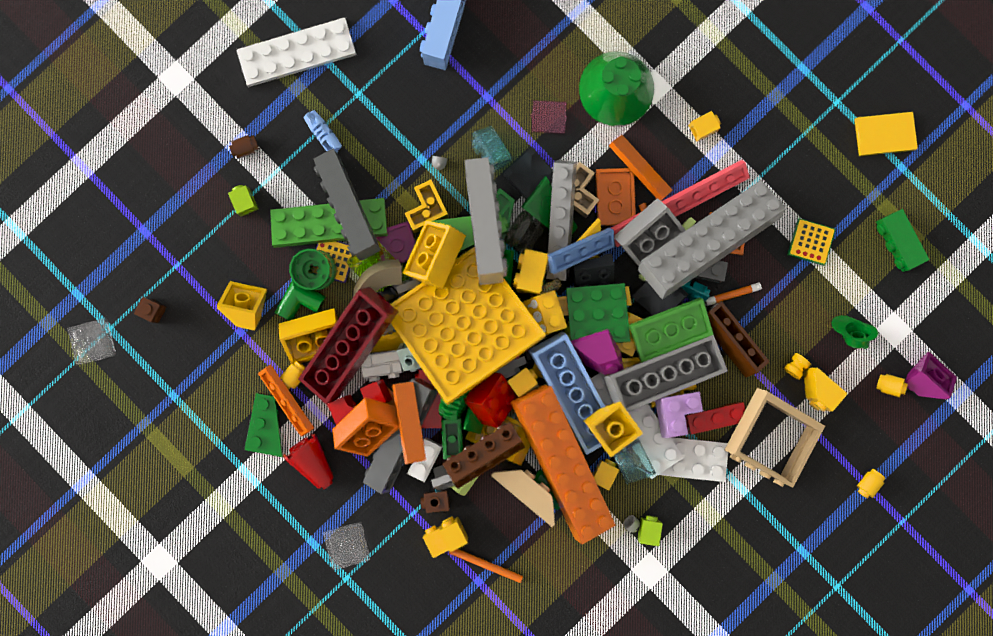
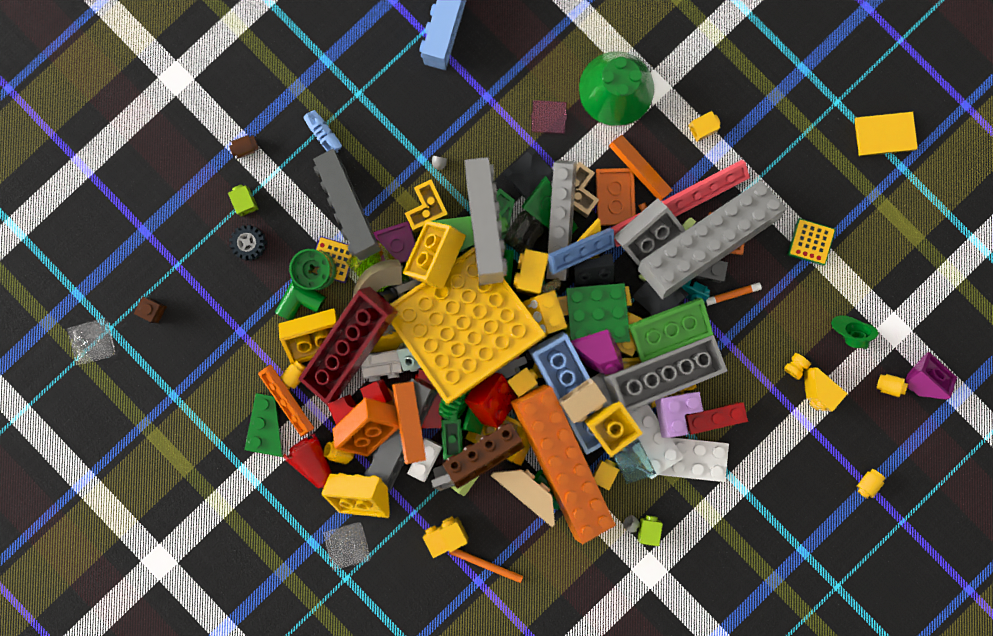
yellow slope [217,281,267,330] -> none
white plate [237,17,356,87] -> none
bright green plate [271,198,388,248] -> none
reddish brown brick [421,489,450,513] -> none
clear light blue slope [471,125,512,172] -> none
reddish brown brick [706,301,770,378] -> none
tan window [725,388,825,488] -> none
green brick [876,209,930,272] -> none
none -> black wheel [229,225,267,261]
none -> yellow slope [321,473,390,518]
none -> yellow brick [324,441,354,464]
none -> tan brick [558,378,607,423]

